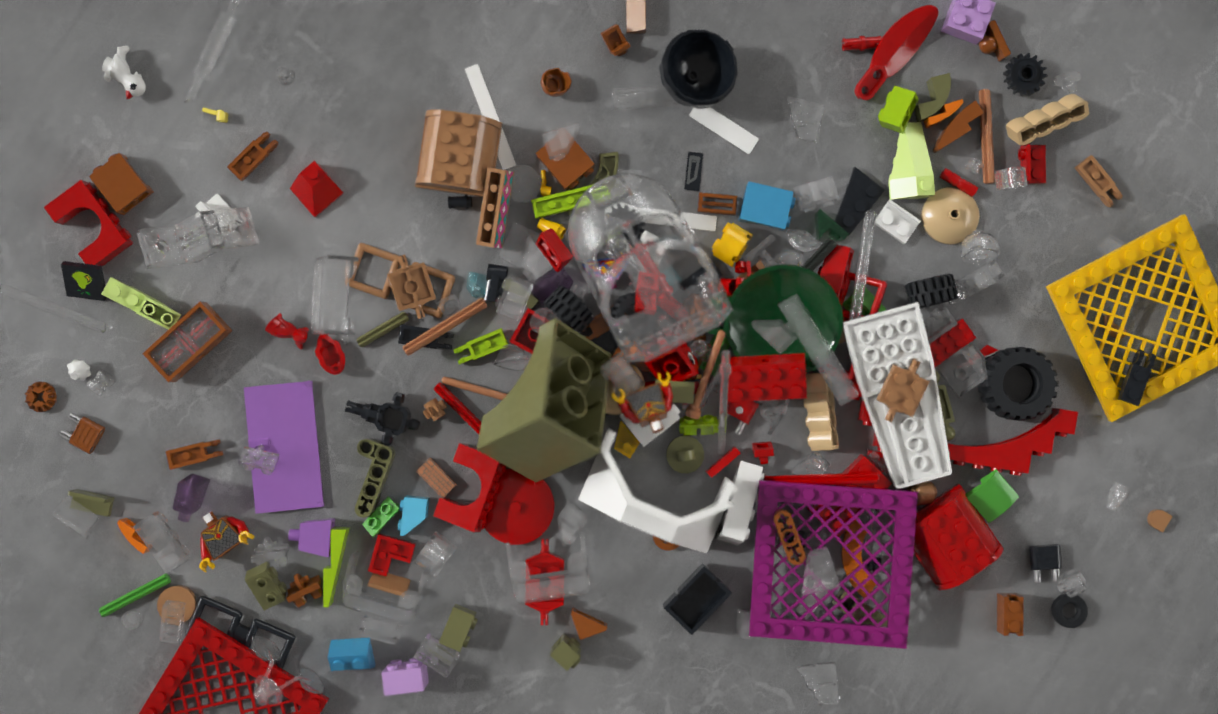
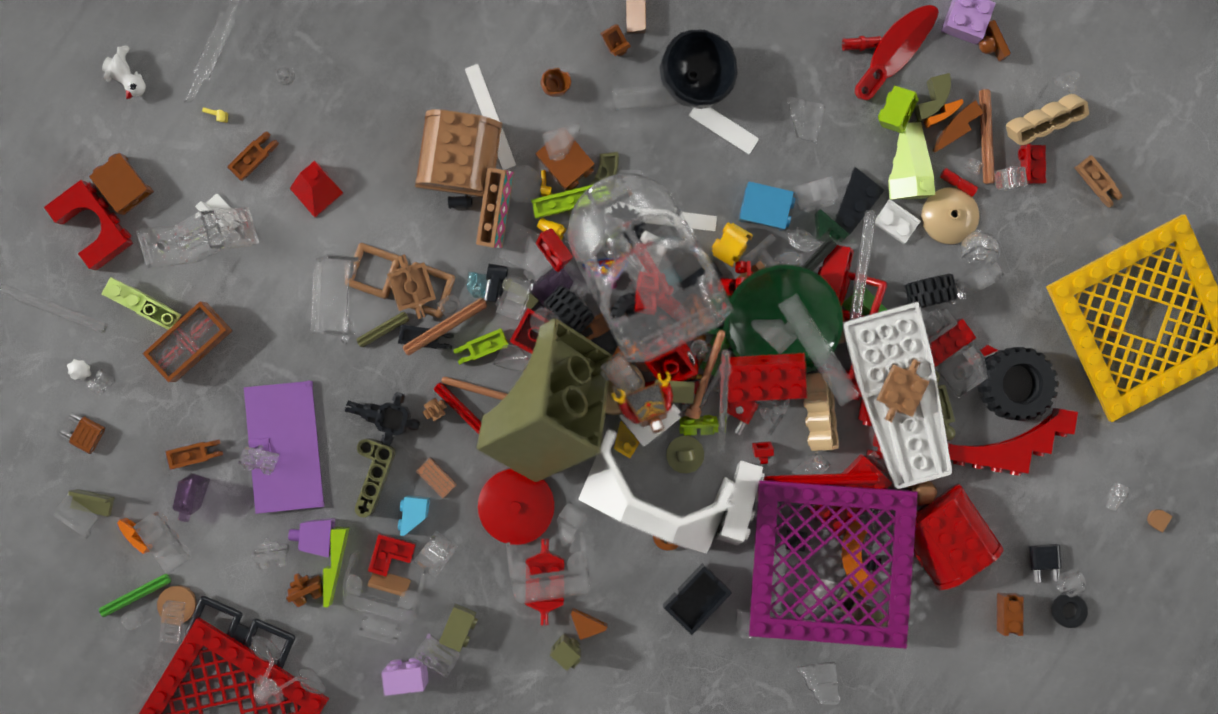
dark orange gear [24,382,57,412] -> none
black tile [61,261,107,301] -> none
torso [199,511,254,572] -> none
olive brick [244,561,287,611] -> none
red animal [265,313,309,350] -> none
red arm [315,334,345,375] -> none
dark azure slope [328,637,376,671] -> none
bright green hinge [362,496,400,537] -> none
red arch [433,443,506,533] -> none
black sticker [684,152,703,191] -> none
dark orange tile [697,192,737,216] -> none
red tile [705,447,741,478] -> none
dark orange beam [773,509,805,565] -> none
clear slope [801,547,840,595] -> none
bright green slope [965,469,1019,523] -> none
black gear [1003,53,1048,97] -> none
black hinge [1118,349,1156,406] -> none

